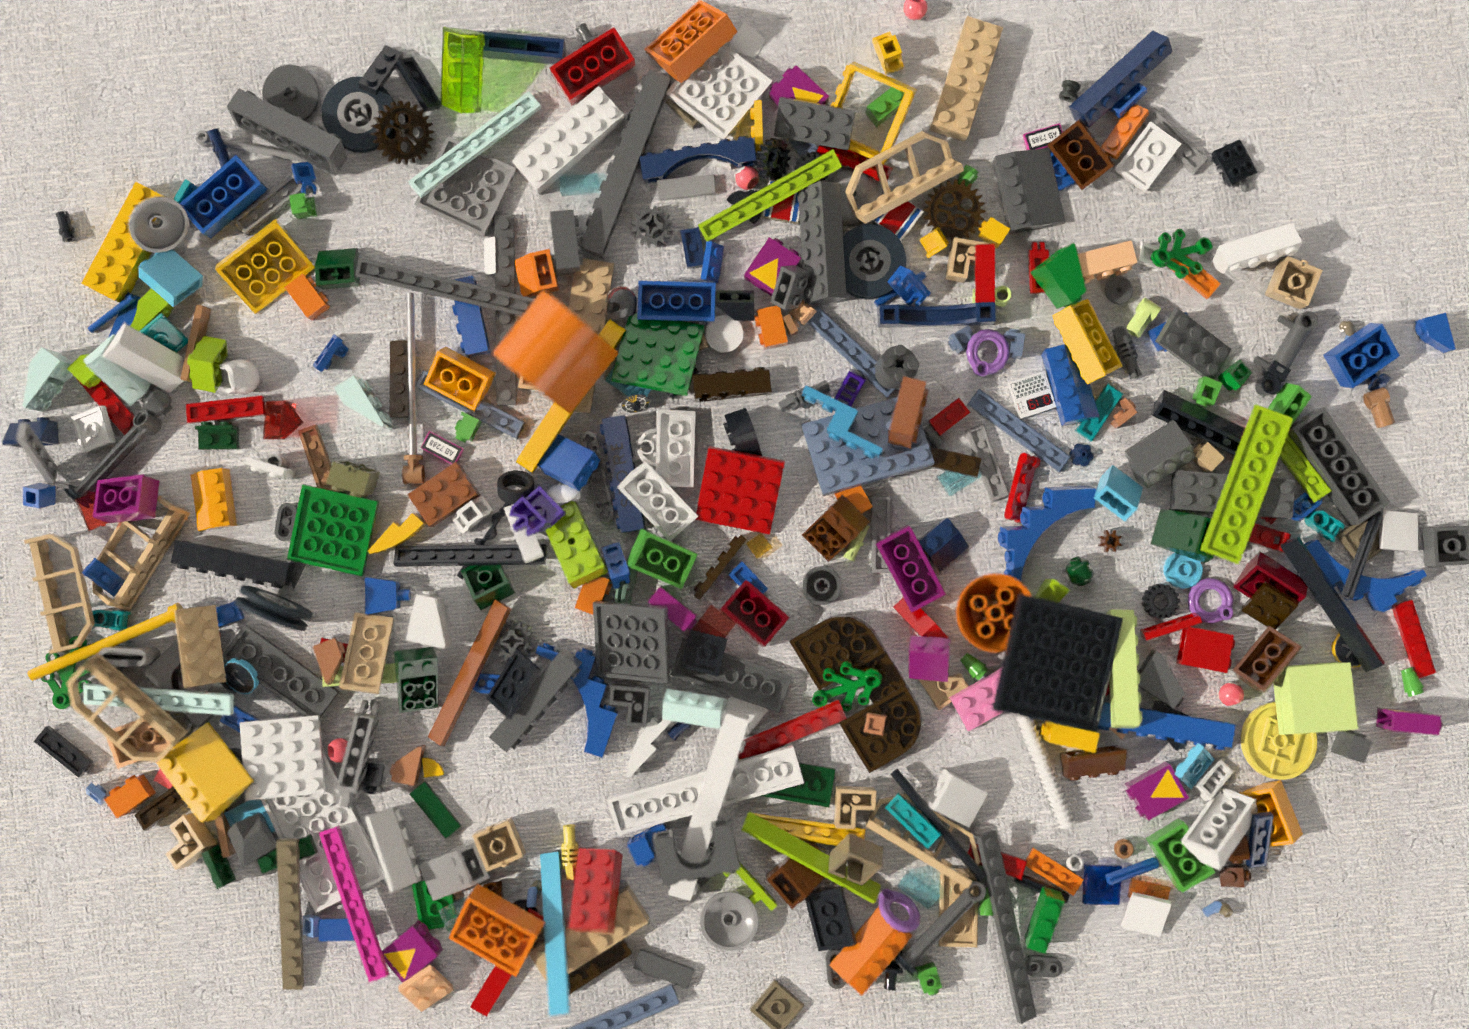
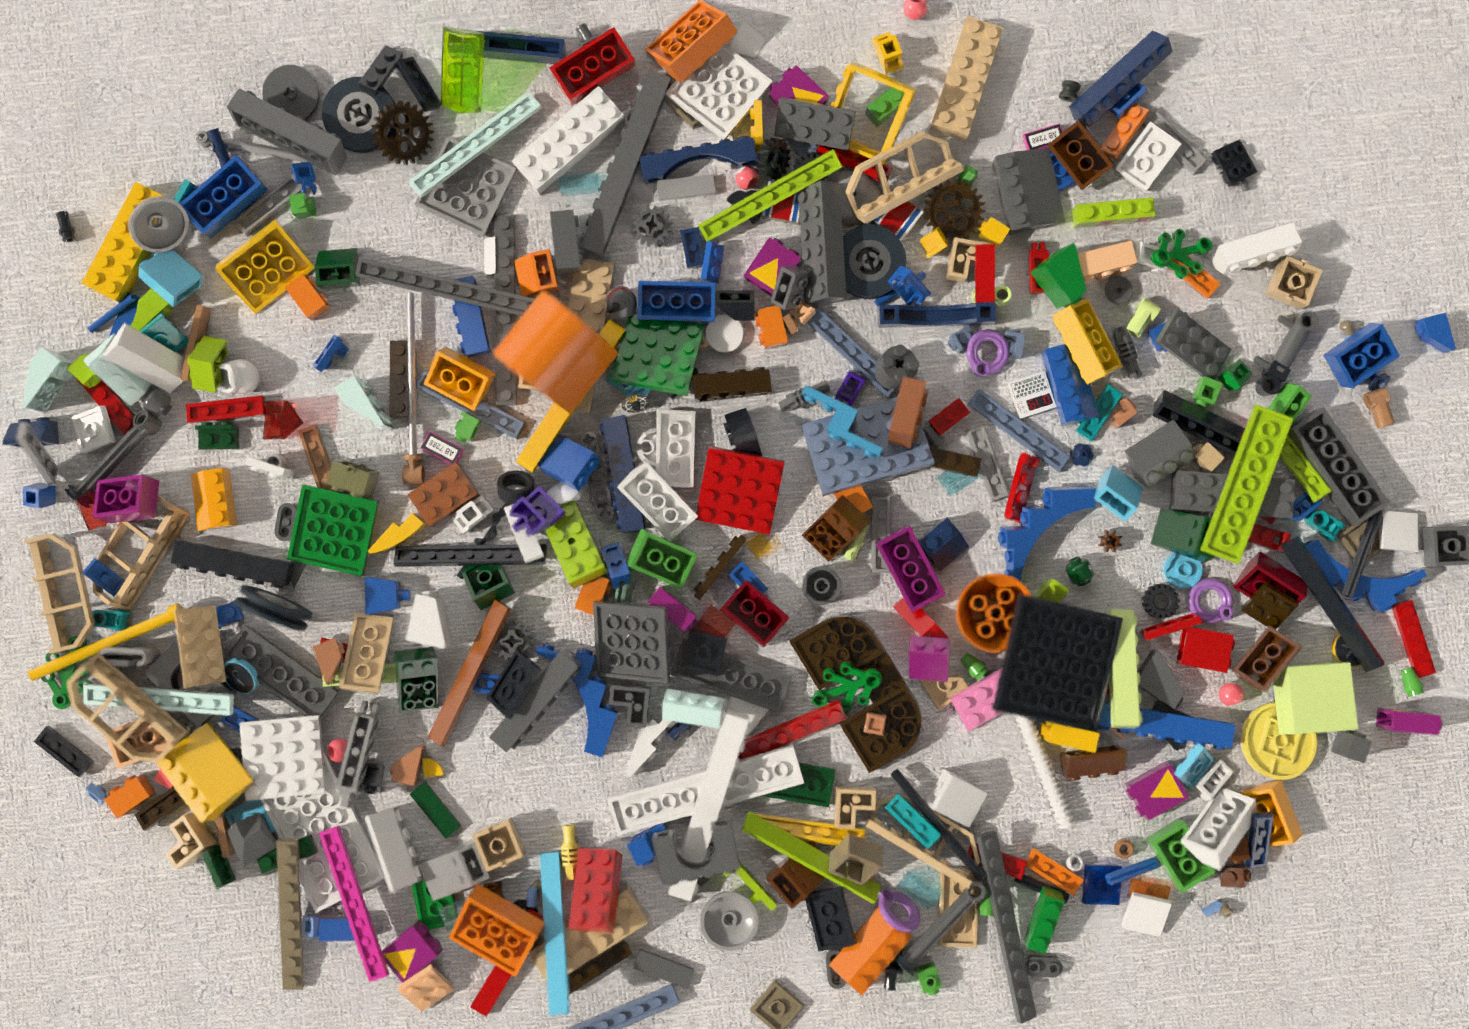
none -> lime brick [1072,197,1155,228]

